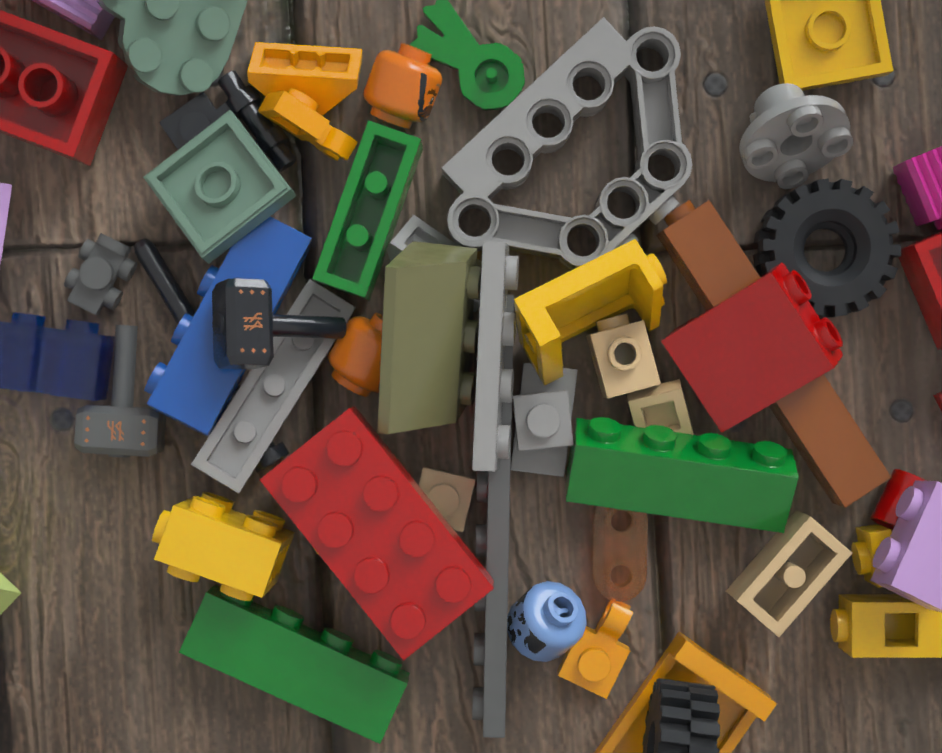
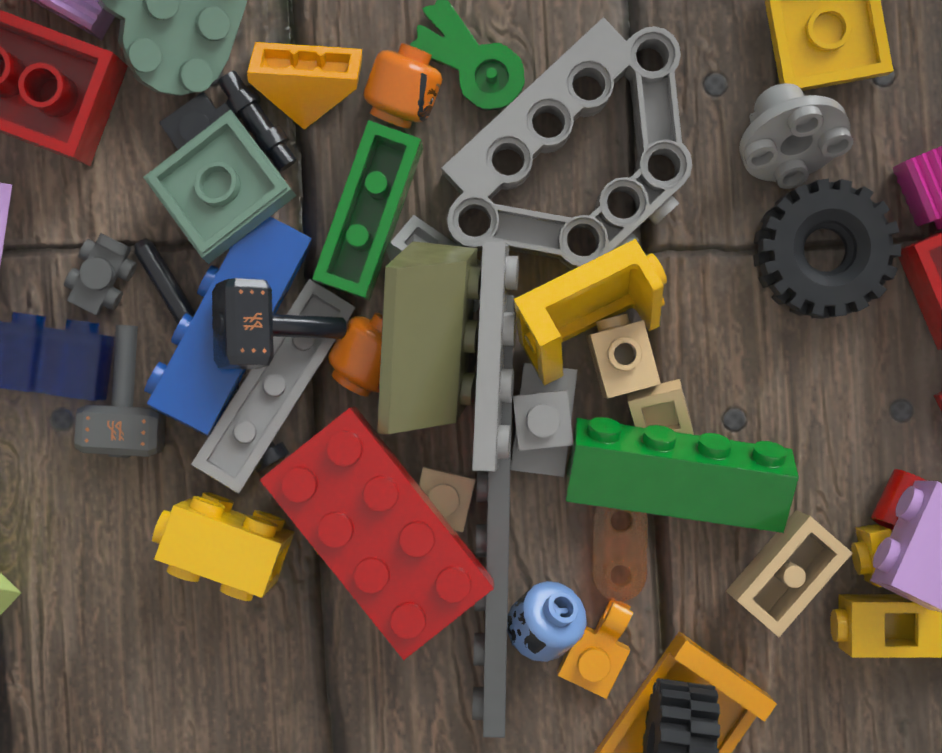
green brick [179,584,410,744] -> none
light orange plate [257,88,358,161] -> none
dark orange brick [656,200,892,508] -> none
red panel [661,263,843,433] -> none

